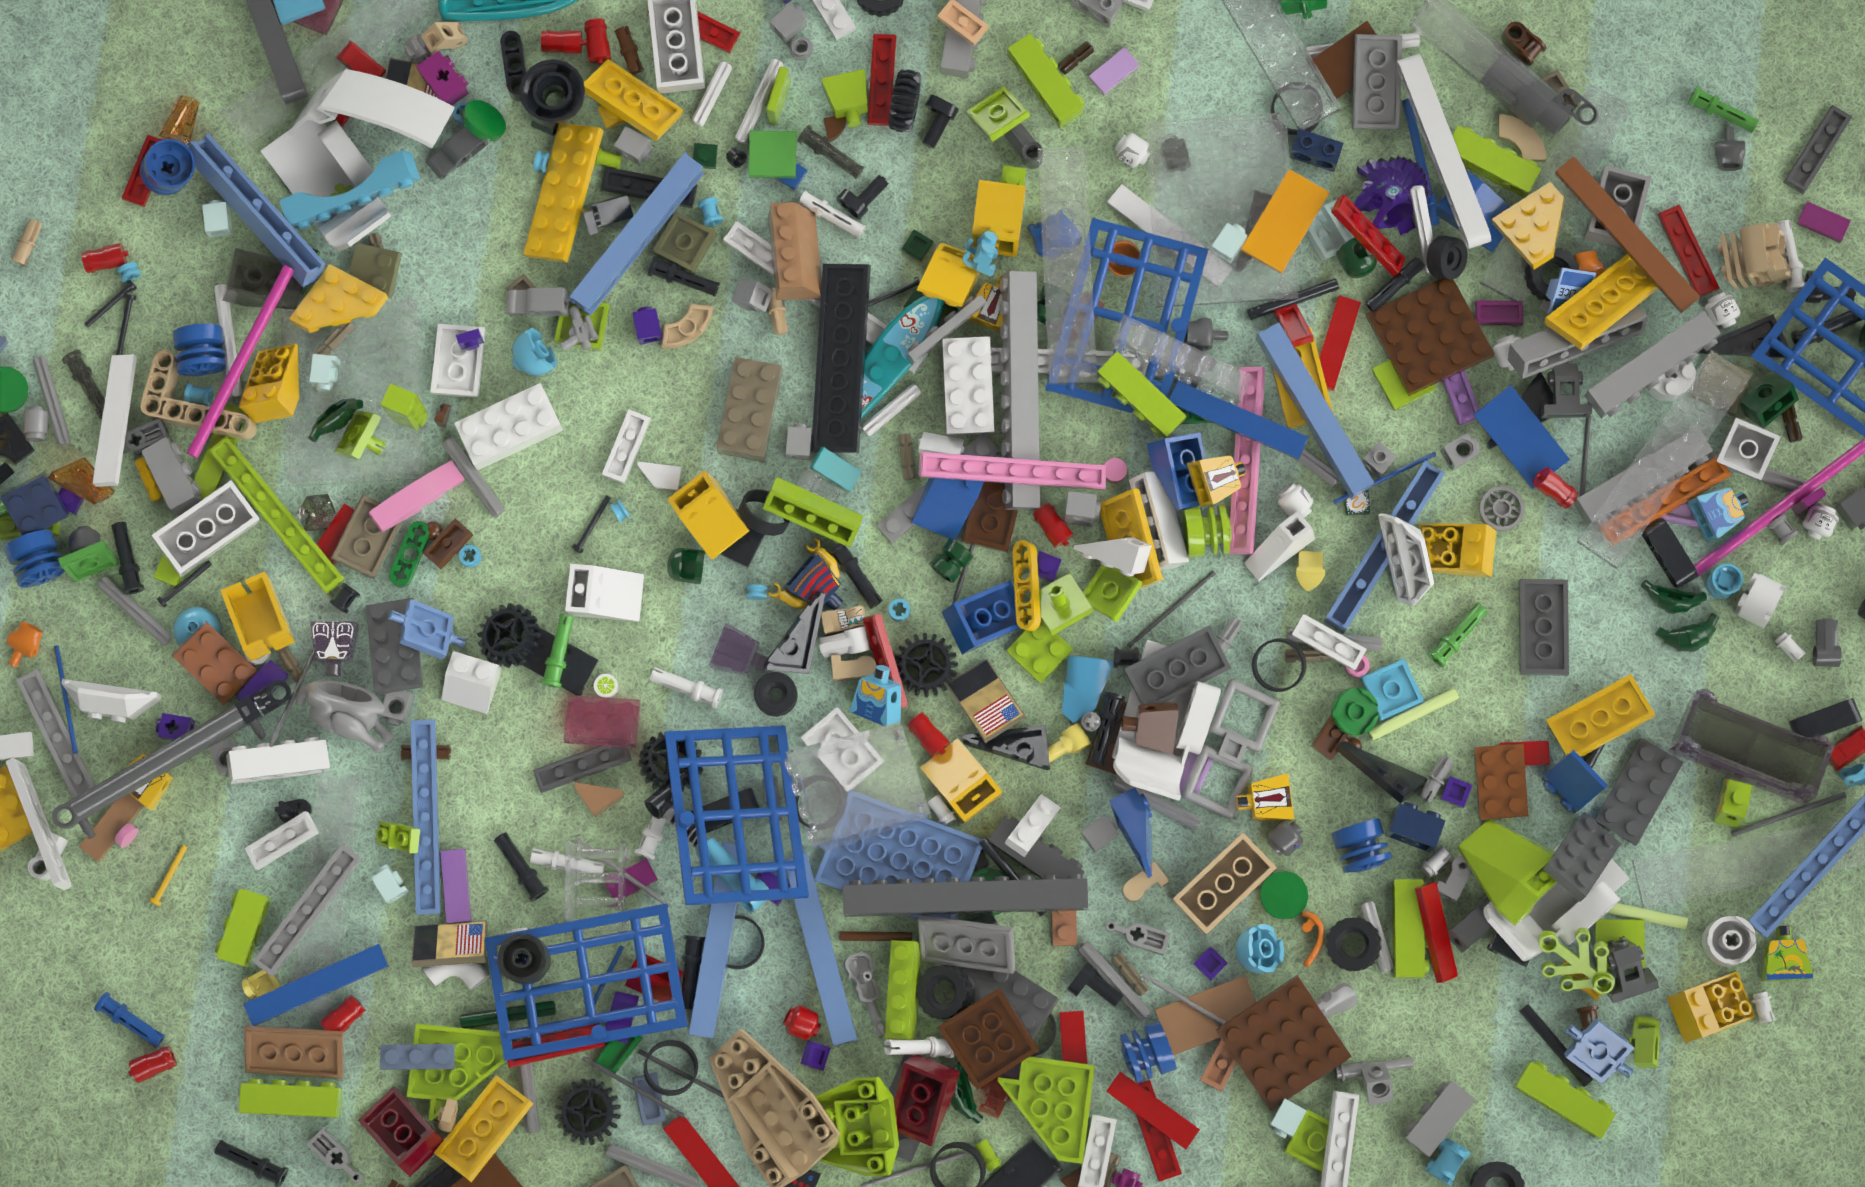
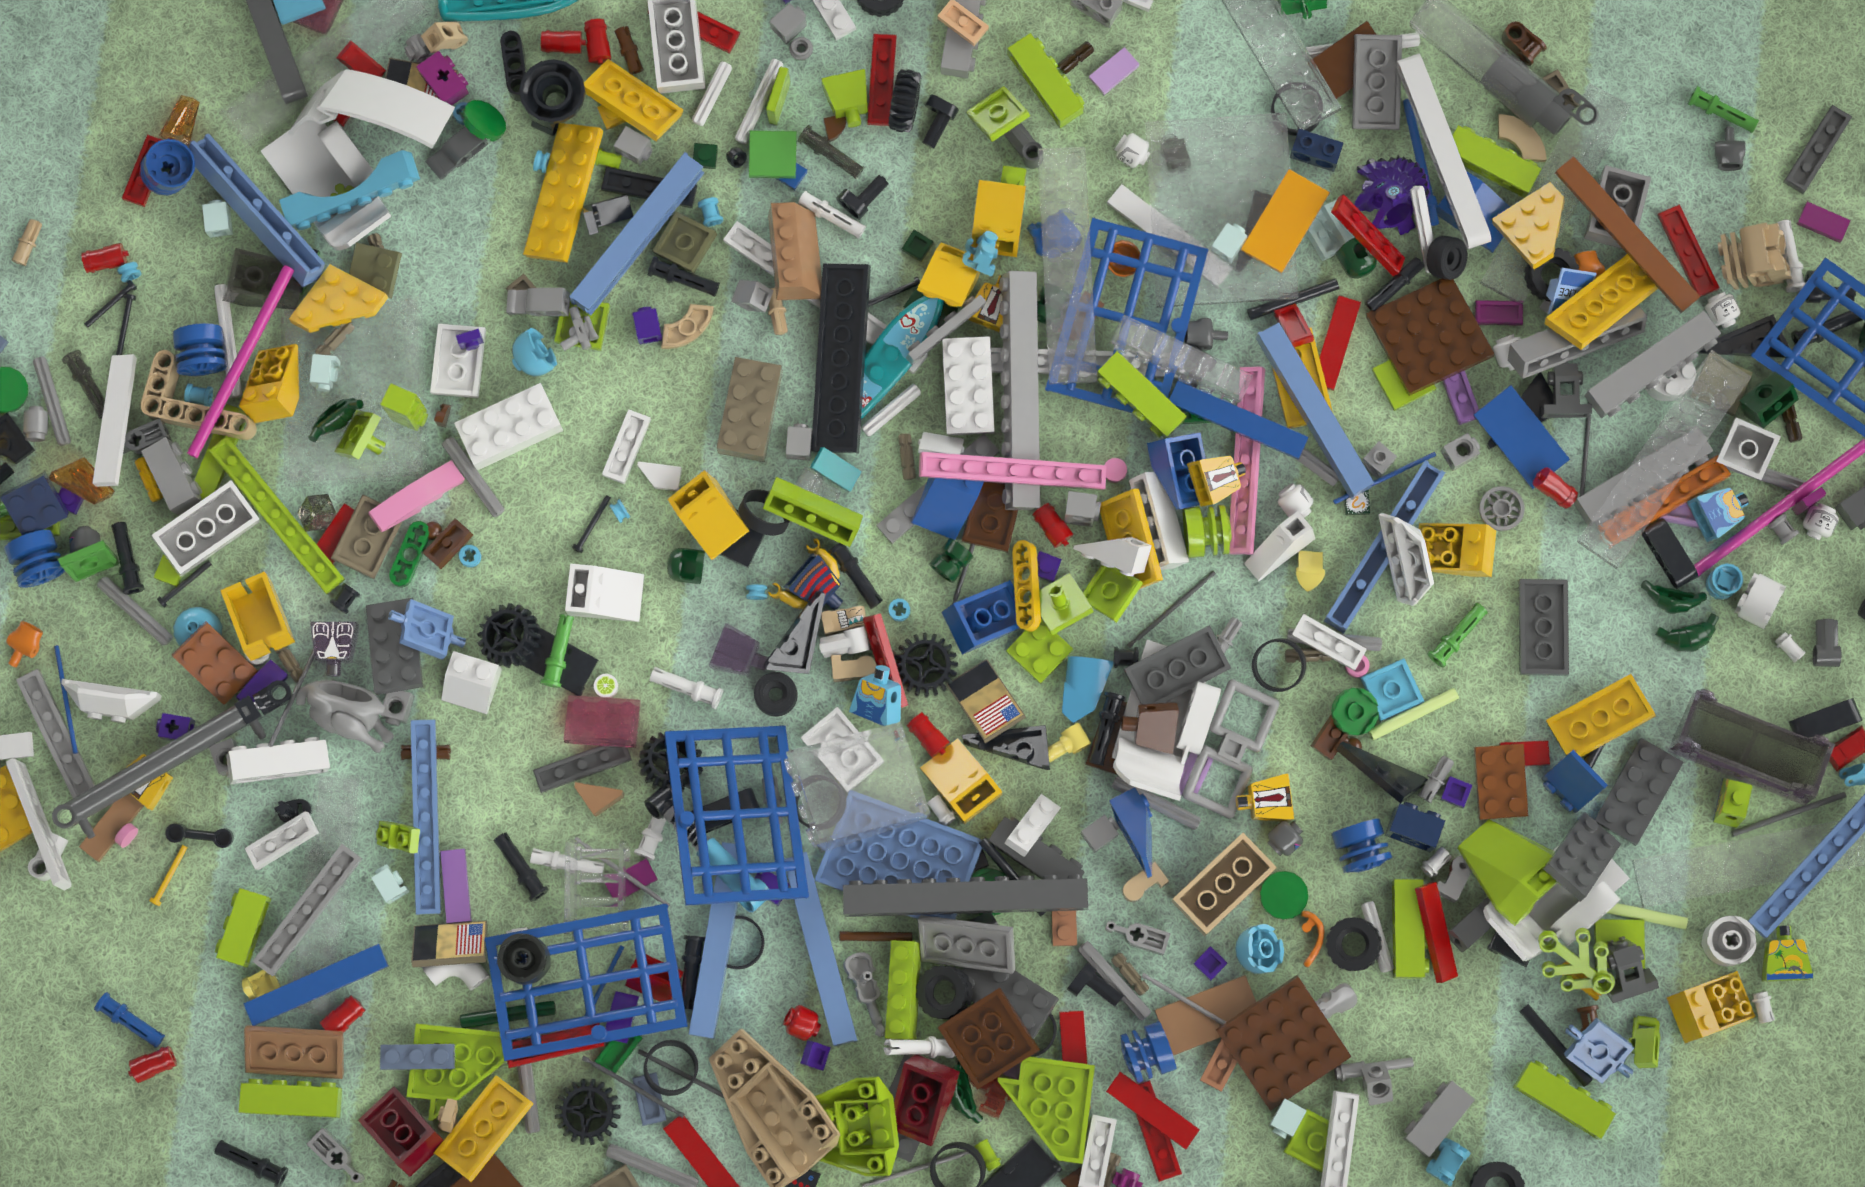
light grey axle [1081,712,1100,731] -> none
none -> black bar [165,823,234,848]

